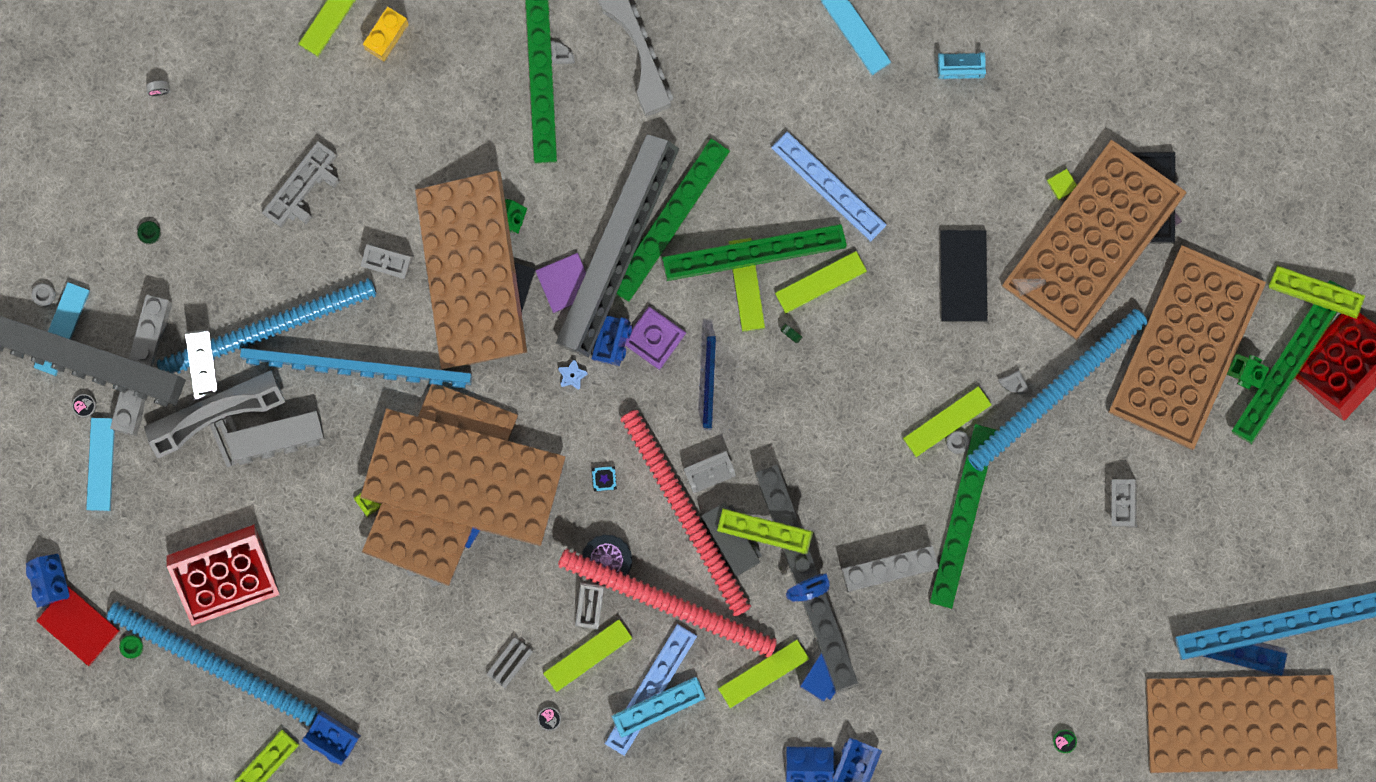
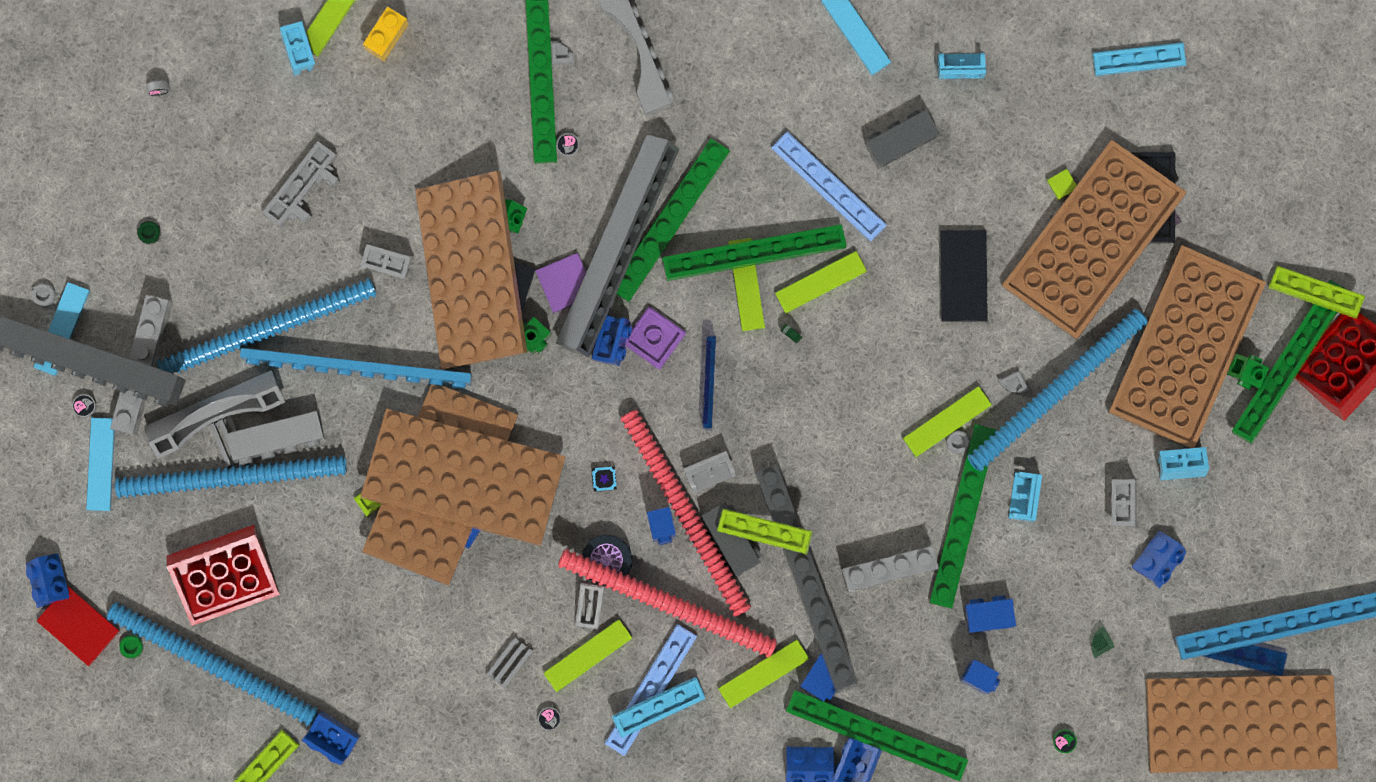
tile [185,329,218,400] -> none
light blue plate [558,360,588,390] -> none
blue helmet [786,573,830,602] -> none
clear piece [1012,279,1046,297] -> none
none -> dark azure piece [115,455,347,498]
none -> medium azure hinge [280,21,315,76]
none -> green brick [523,317,552,355]
none -> tile [556,133,580,157]
none -> blue brick [647,507,676,545]
none -> green plate [786,690,968,782]
none -> dark grey brick [865,110,940,170]
none -> blue brick [960,659,1000,695]
none -> blue brick [964,595,1016,633]
none -> medium azure hinge [1009,472,1042,522]
none -> clear green tile [1091,626,1115,658]
none -> medium azure tile [1092,43,1186,76]
none -> blue bracket [1132,530,1186,588]
none -> medium azure hinge [1158,447,1209,480]

